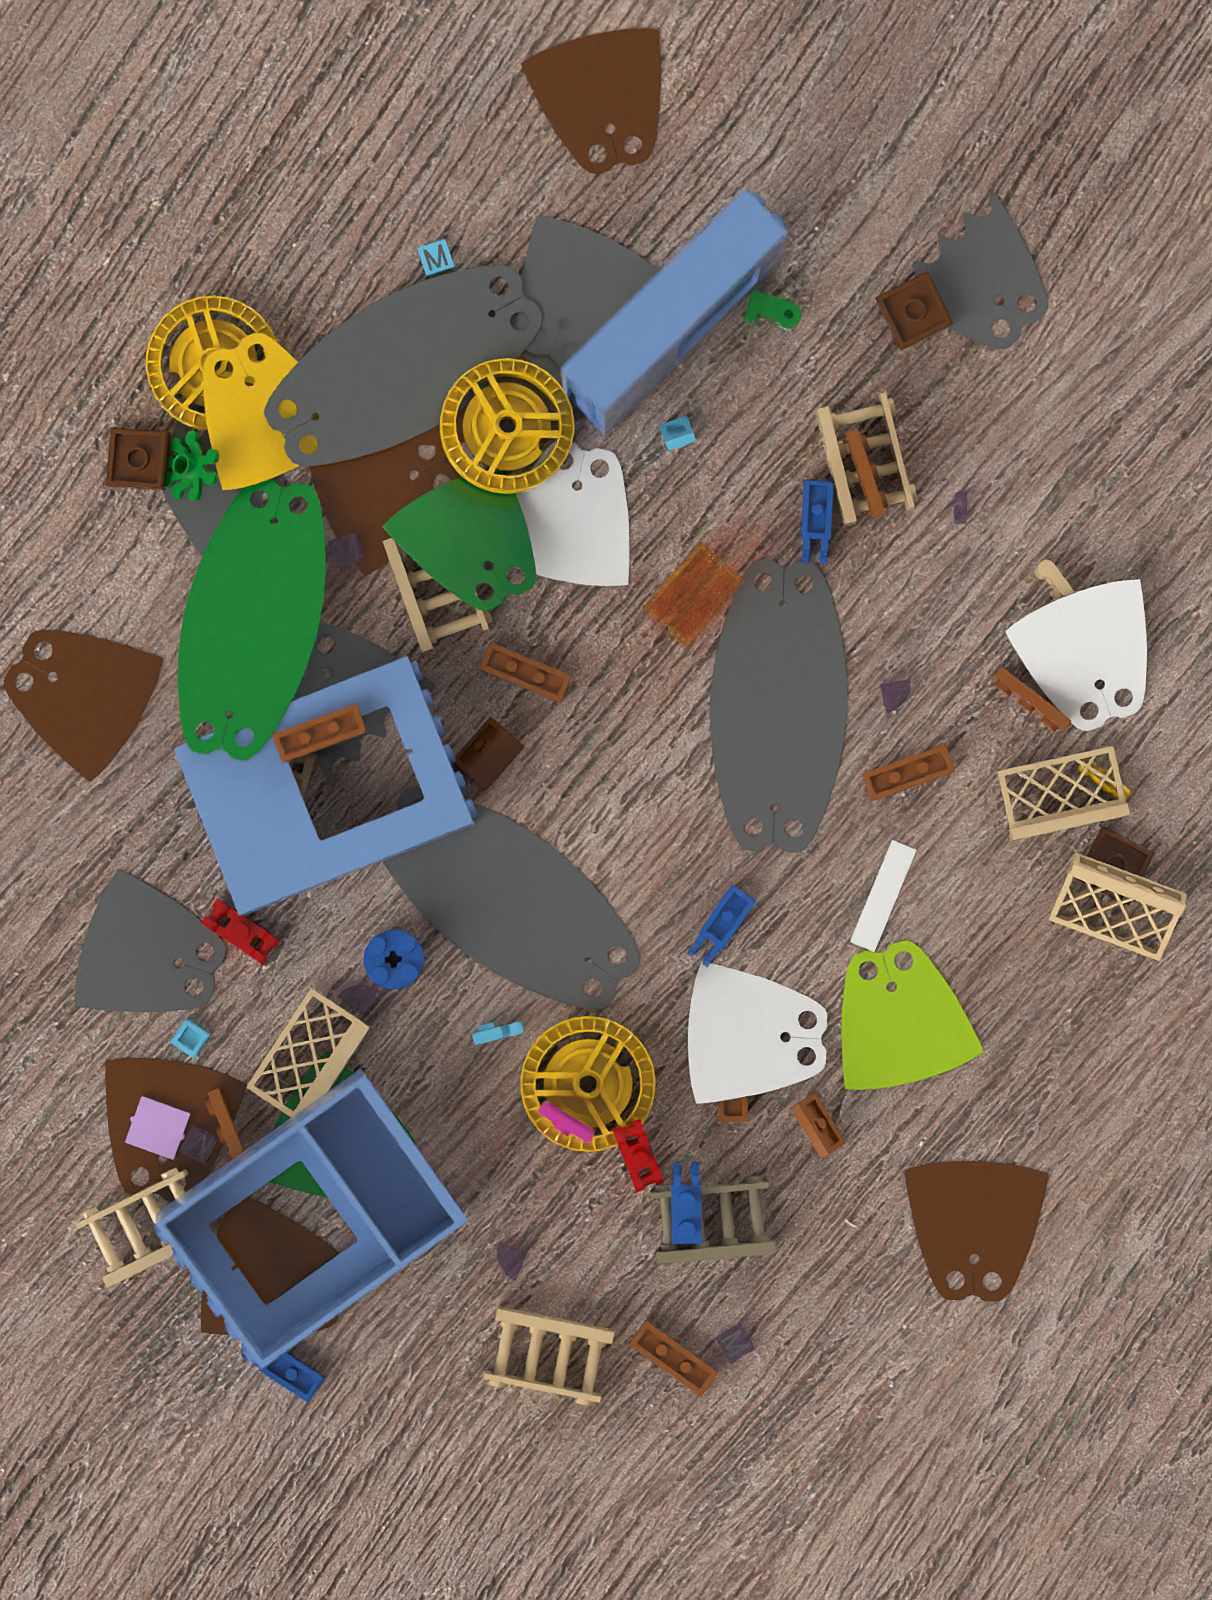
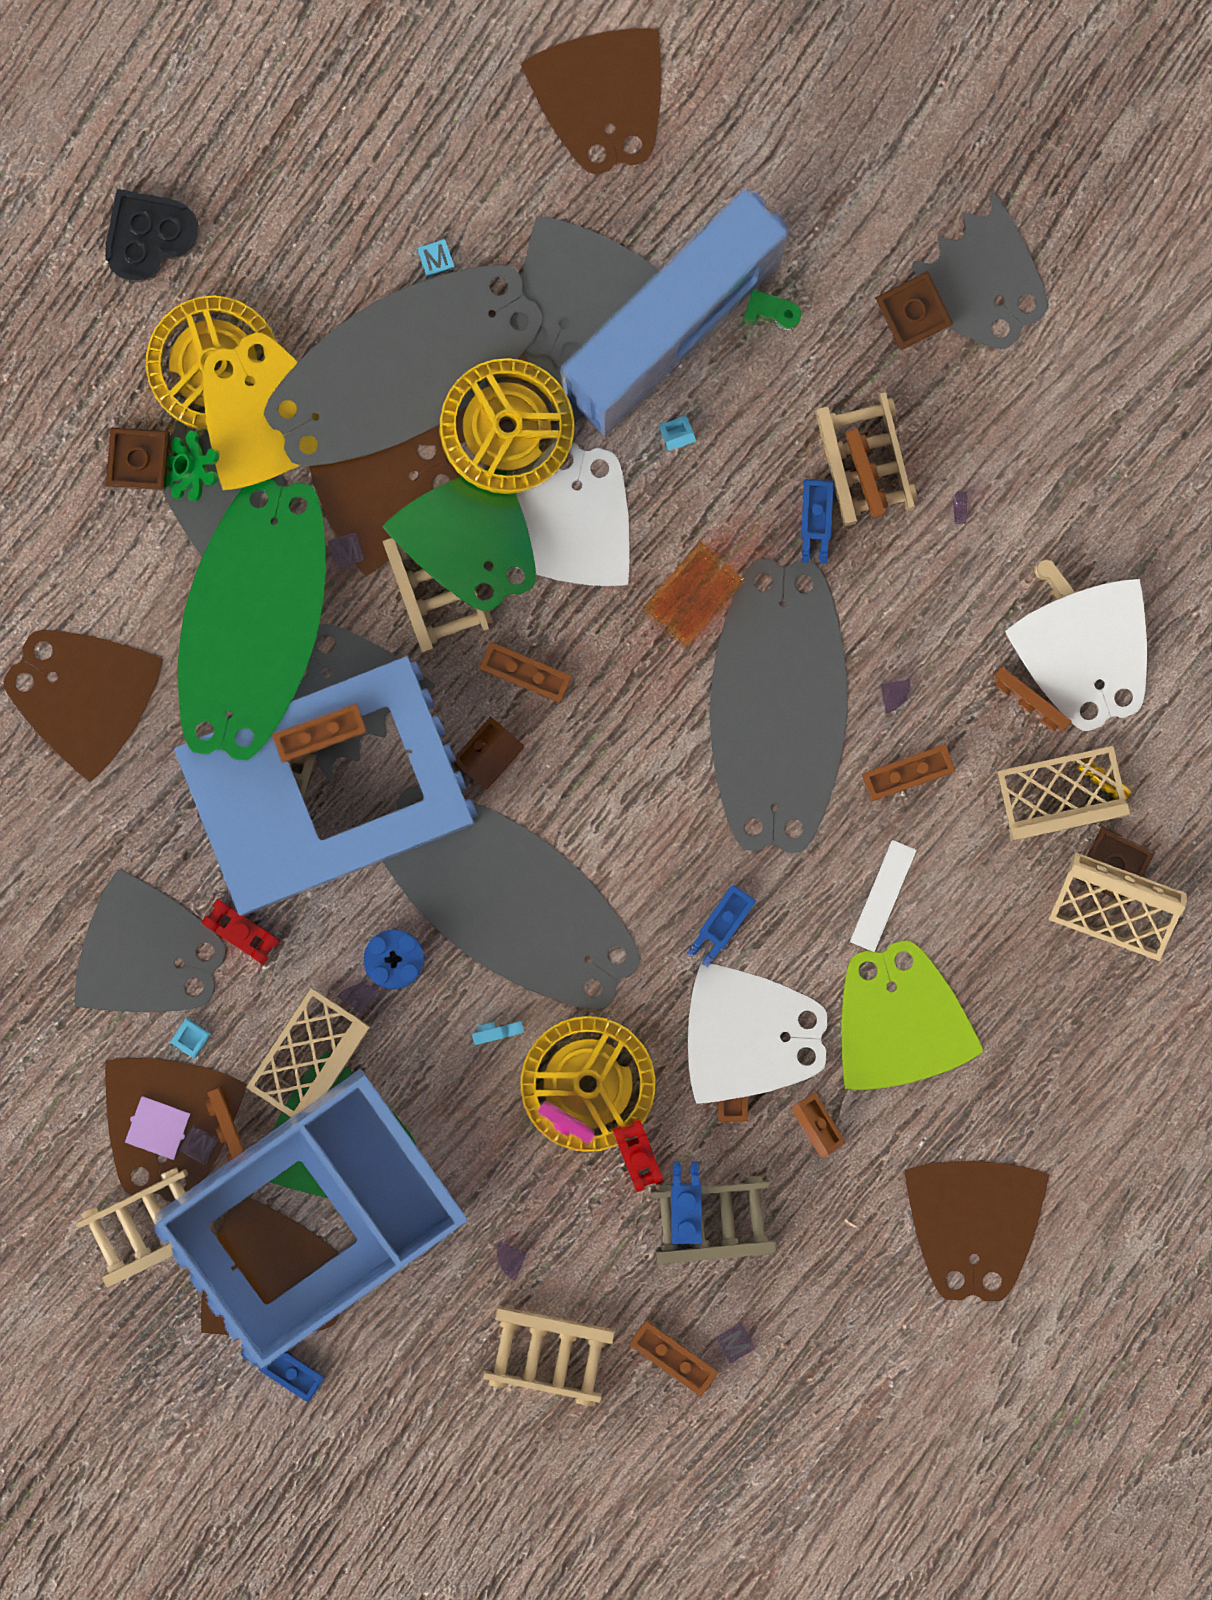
none -> black plate [105,189,199,282]

